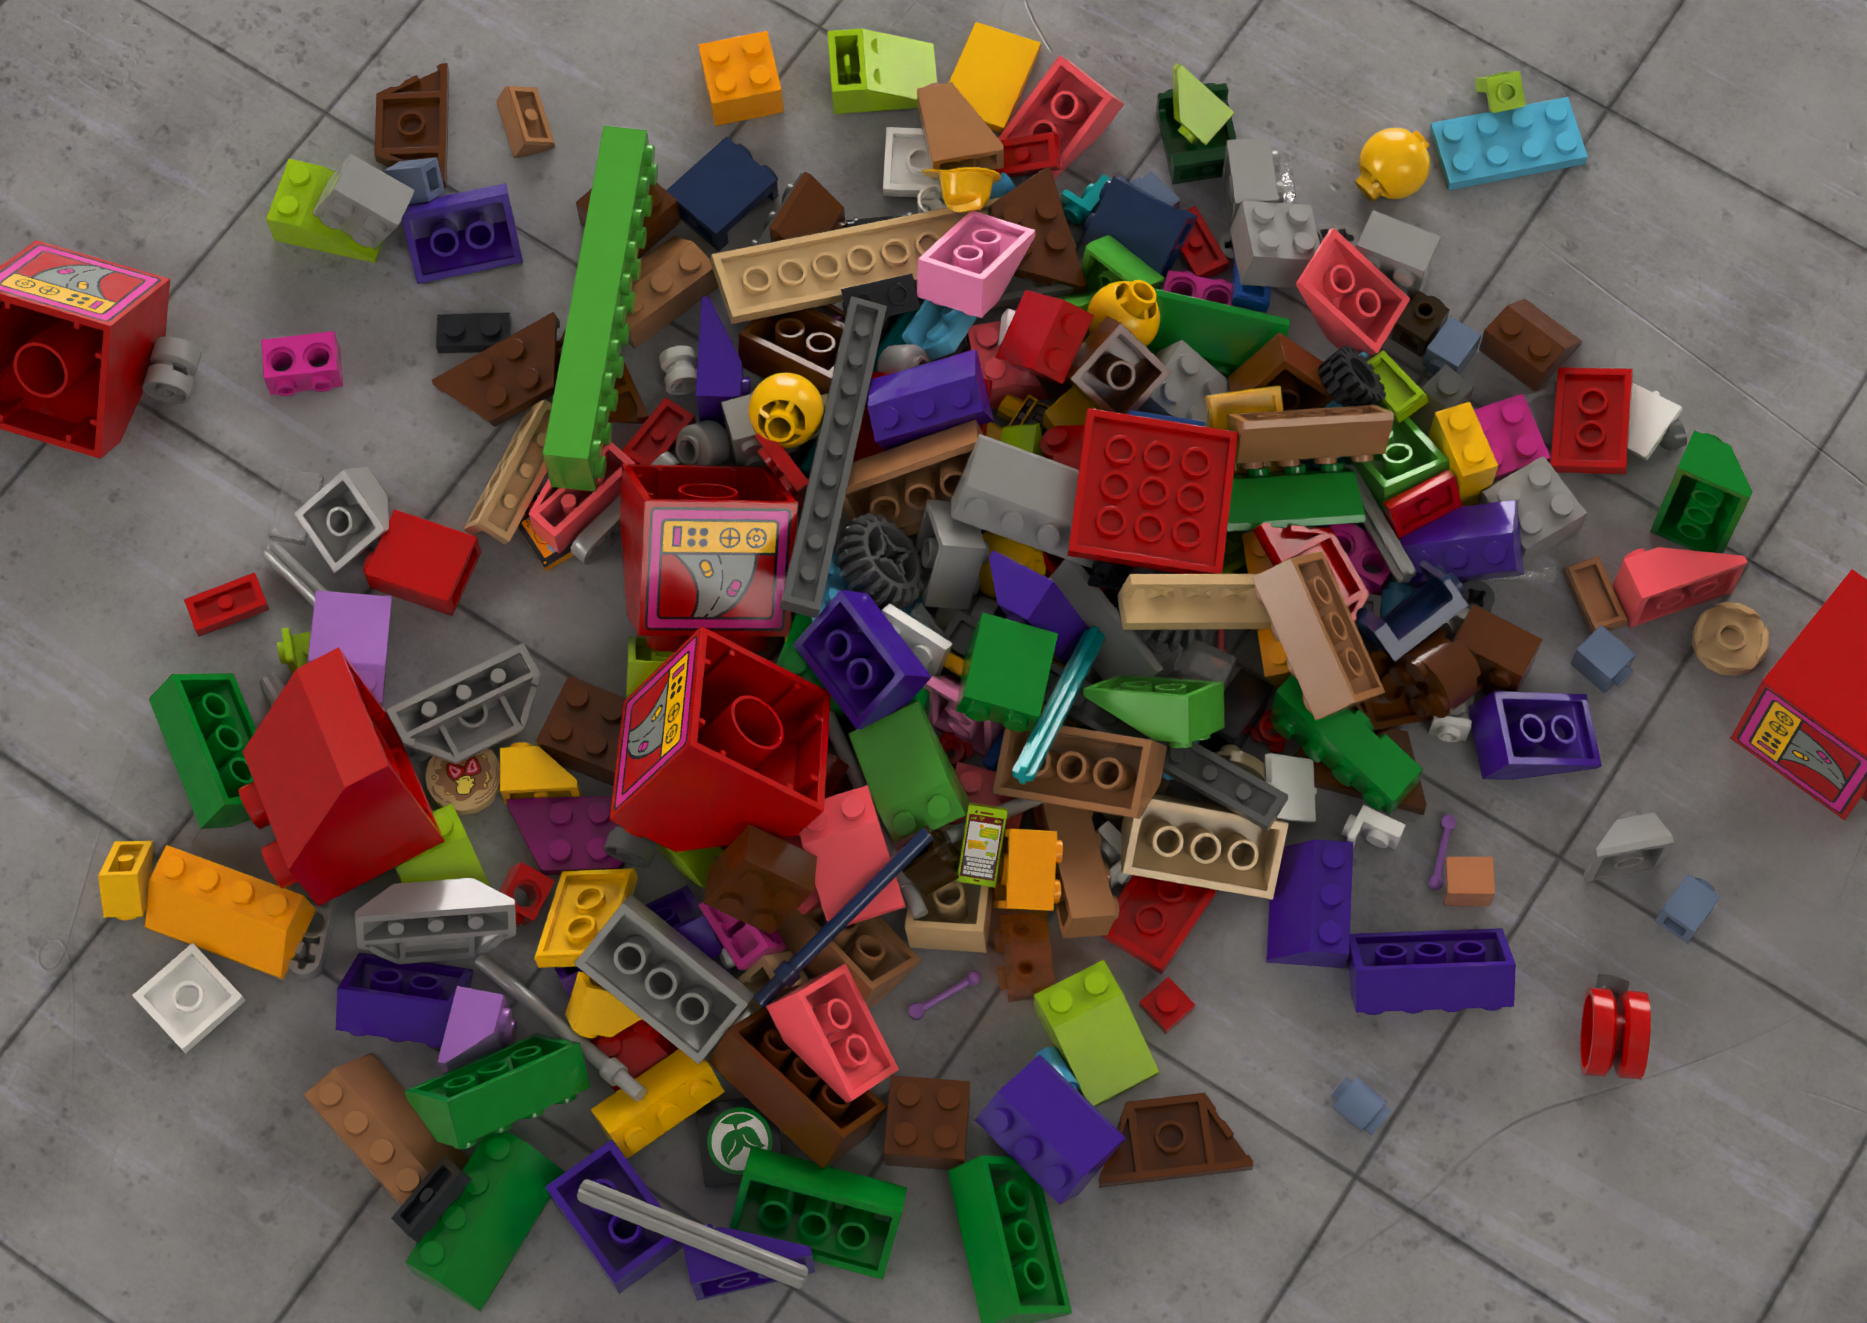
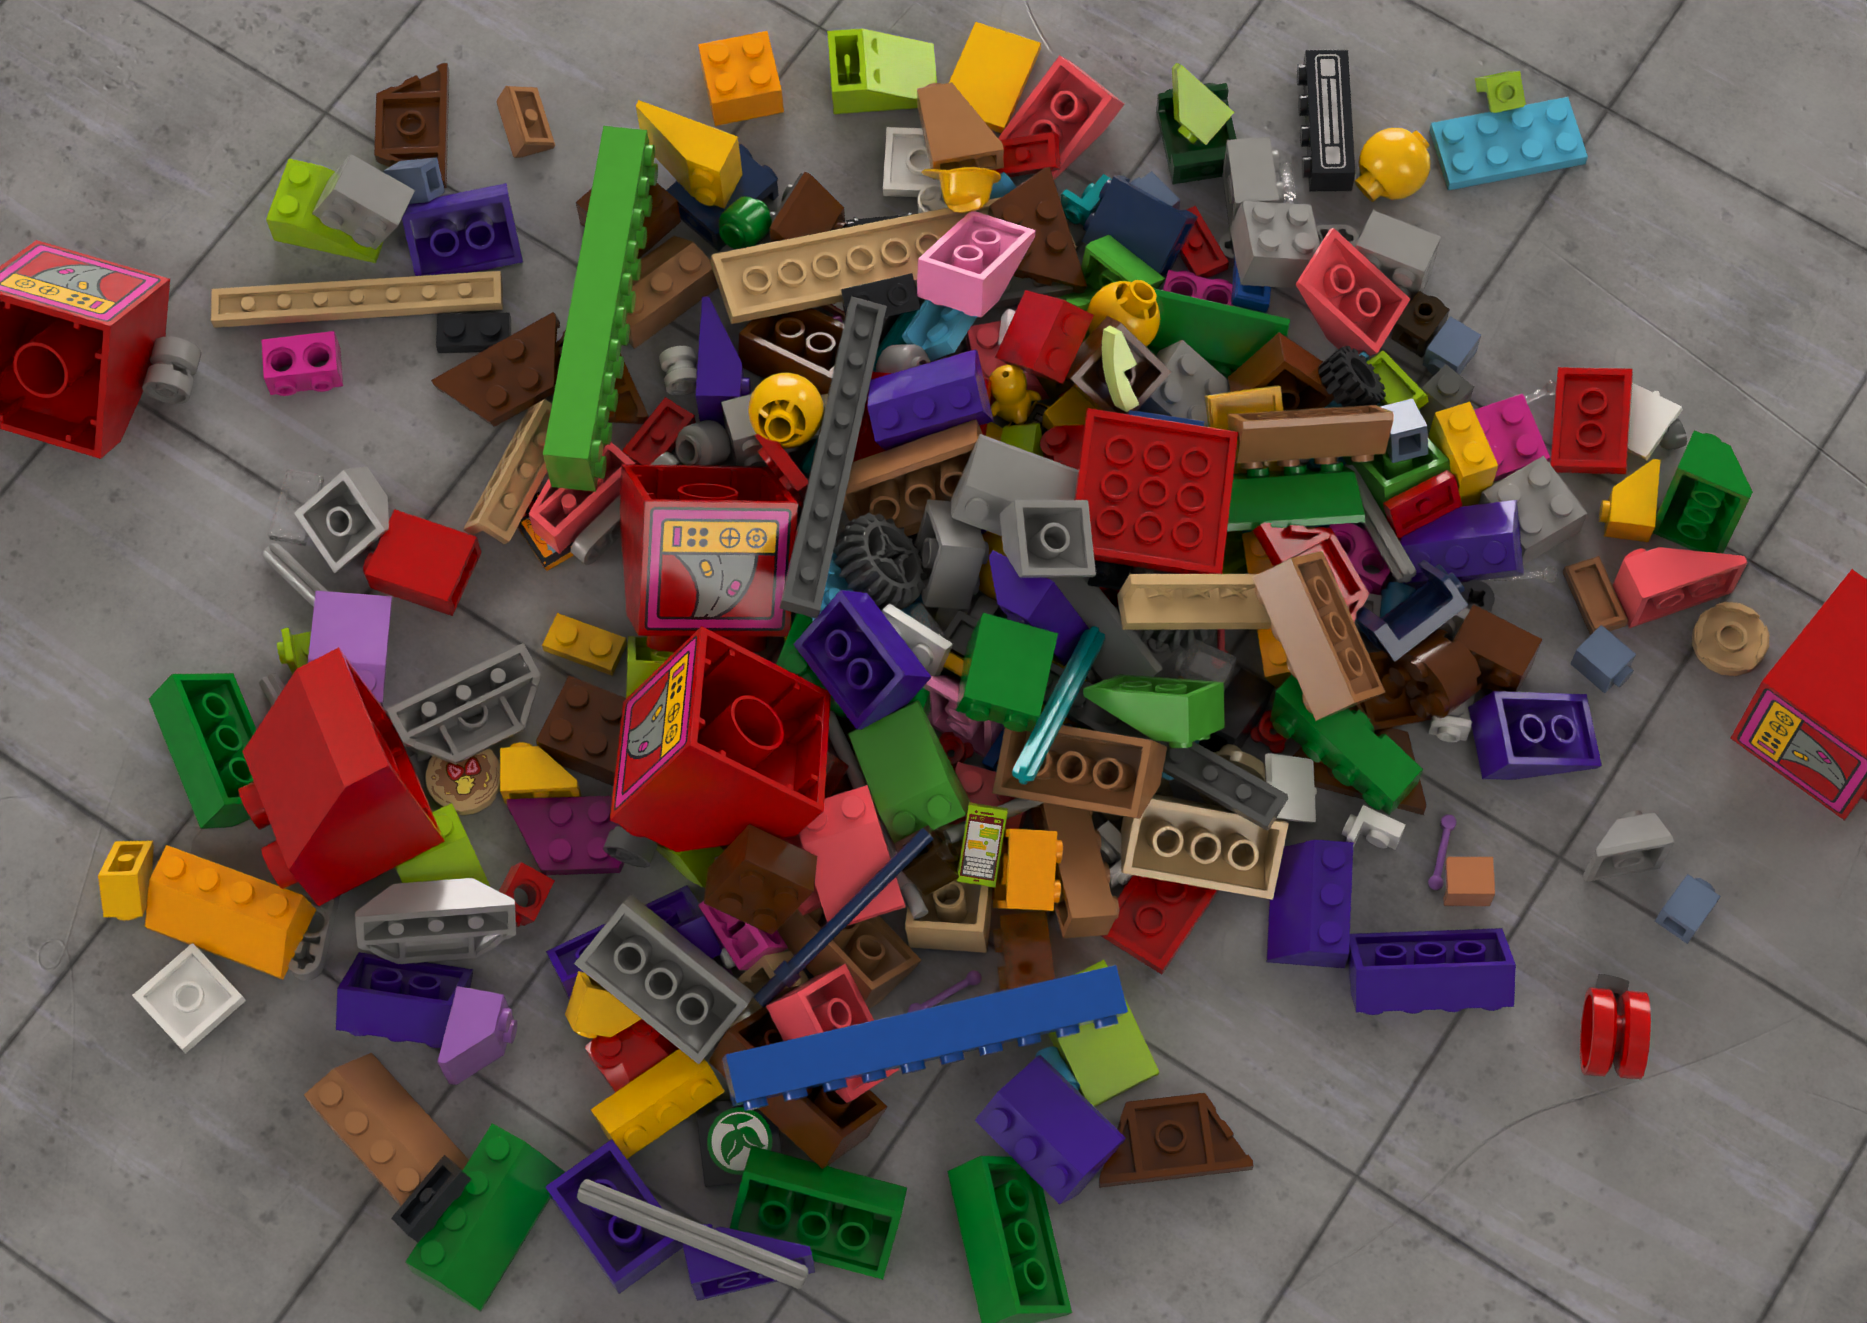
red plate [184,572,270,637] -> none
green slope [405,1033,591,1149] -> none
light grey bar [475,953,647,1102] -> none
yellow tile [534,868,638,968] -> none
reddish brown brick [884,1075,971,1170] -> none
red plate [1139,976,1195,1034] -> none
sand blue brick [1331,1077,1392,1136] -> none
reddish brown slope [1479,299,1582,393] -> none
none -> tan plate [211,271,503,328]
none -> yellow plate [542,613,627,676]
none -> yellow slope [636,100,742,209]
none -> green head [718,196,772,249]
none -> blue brick [722,965,1128,1111]
none -> yellow animal [989,365,1041,425]
none -> light grey slope [1000,500,1096,578]
none -> yellowish green slope [1102,326,1139,412]
none -> black brick [1297,50,1355,192]
none -> sand blue brick [1380,398,1428,463]
none -> yellow slope [1599,459,1661,542]

